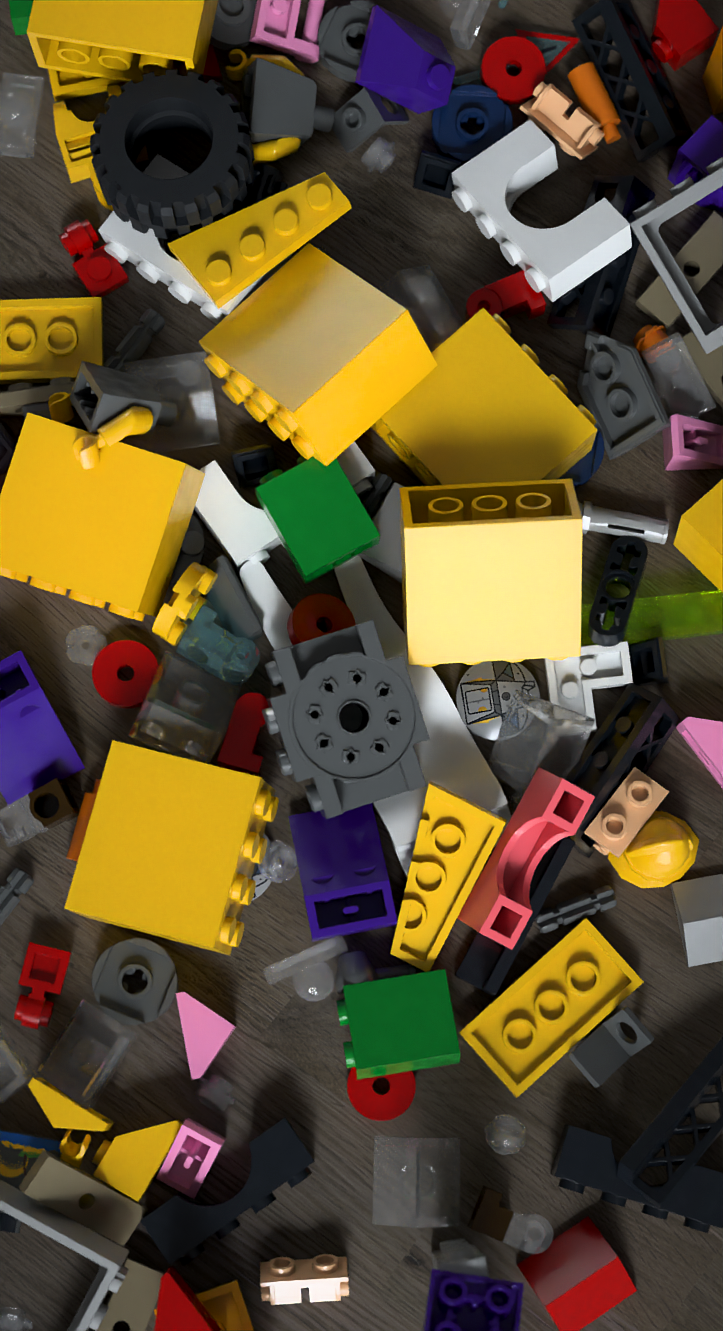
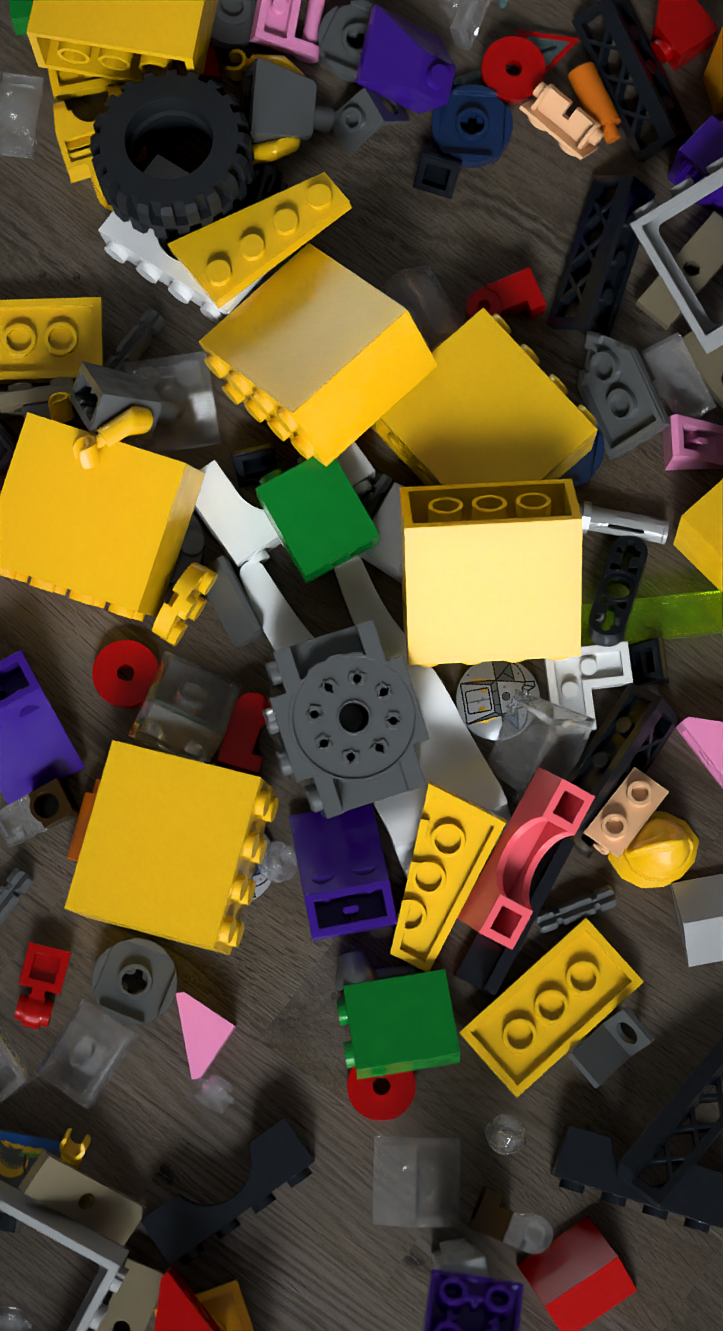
yellow slope [28,1077,115,1132] -> none
red plate [58,219,129,298] -> none
clear plate [65,625,107,666] -> none
yellow slope [92,1120,183,1202] -> none
bright pink slope [156,1118,226,1199] -> none
clear light blue leg [176,605,260,684] -> none
light nougat hinge [260,1254,349,1305] -> none
clear tile [263,935,348,1002] -> none
red piece [287,593,356,645] -> none
clear plate [361,136,398,174] -> none
white arch [451,119,632,302] -> none
orange plate [633,324,671,363] -> none

